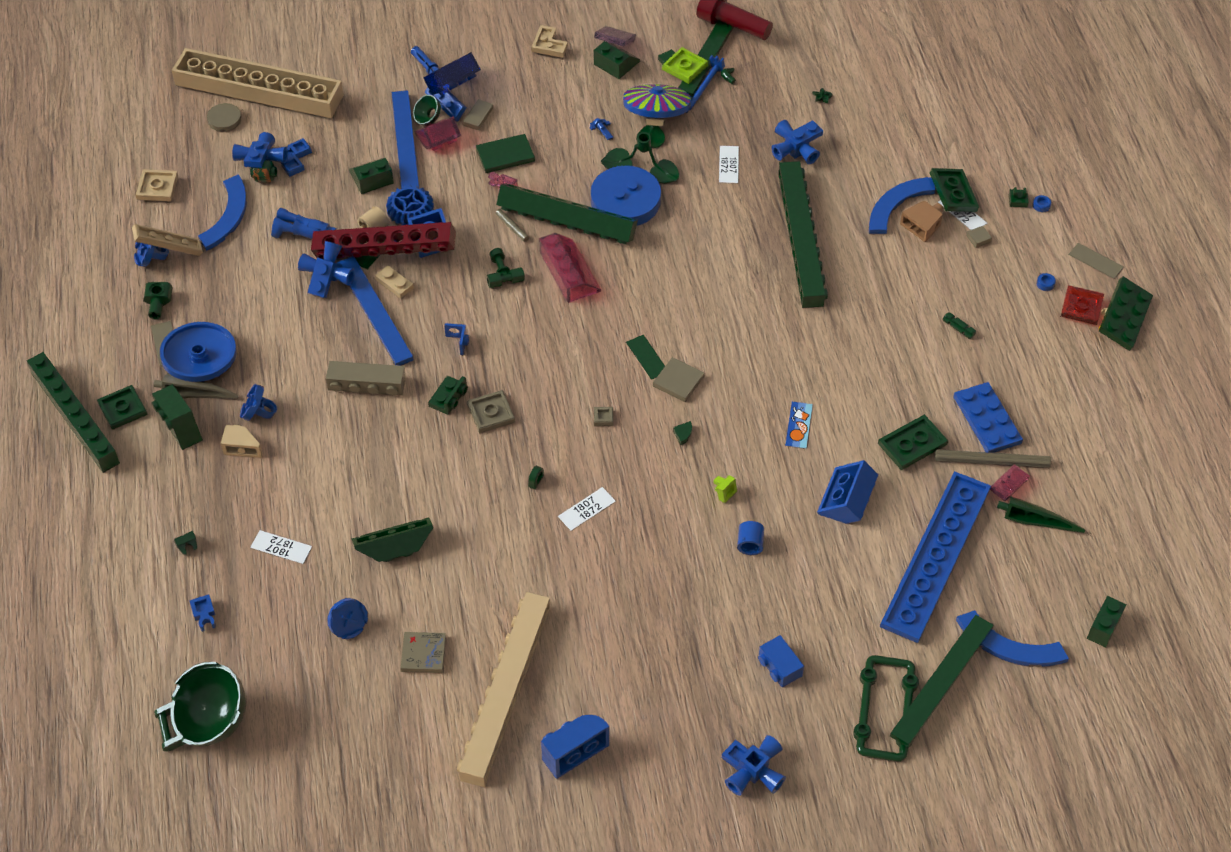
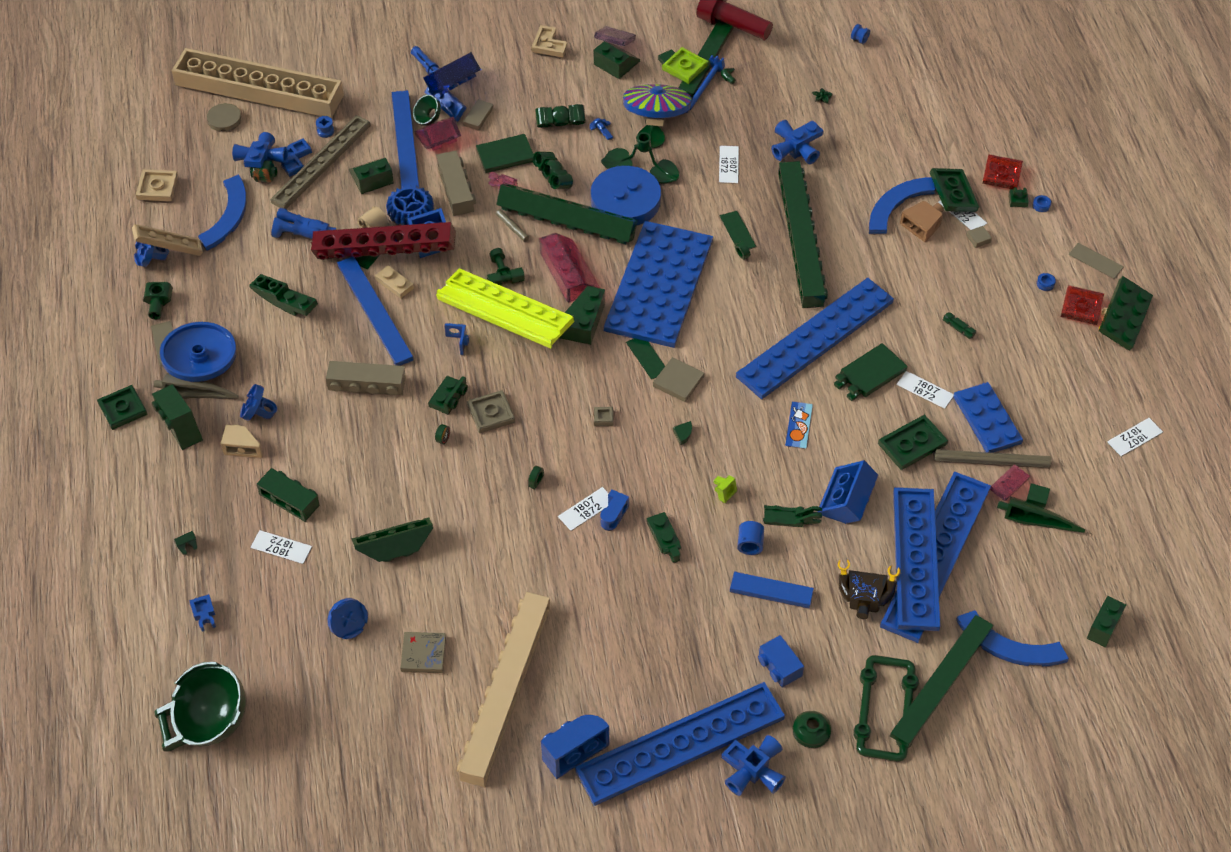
dark green brick [26,352,120,473] -> none
blue brick [298,241,355,298] -> none
none -> dark green slope [249,274,318,316]
none -> dark green brick [257,468,320,522]
none -> dark tan tile [270,115,371,209]
none -> blue wheel [316,116,334,138]
none -> dark green tile [435,424,450,444]
none -> dark tan brick [436,150,476,216]
none -> neon yellow plate [436,268,574,349]
none -> dark green piece [533,152,573,189]
none -> dark green piece [535,104,586,128]
none -> dark green wedge [559,286,605,345]
none -> blue plate [575,682,785,806]
none -> blue leg [600,489,629,531]
none -> blue plate [604,221,713,348]
none -> dark green hinge [646,512,681,563]
none -> dark green sticker [719,211,756,249]
none -> blue tile [730,572,814,609]
none -> dark green tile [735,241,751,260]
none -> blue plate [736,277,894,400]
none -> dark green arm [763,505,823,527]
none -> dark green piece [792,711,831,748]
none -> dark green tile [834,343,907,401]
none -> dark brown torso [837,560,901,619]
none -> blue wheel [851,24,870,44]
none -> blue plate [893,487,940,631]
none -> white sticker [896,371,954,409]
none -> clear red plate [982,154,1023,189]
none -> dark green tile [1026,483,1050,508]
none -> white sticker [1107,418,1163,456]

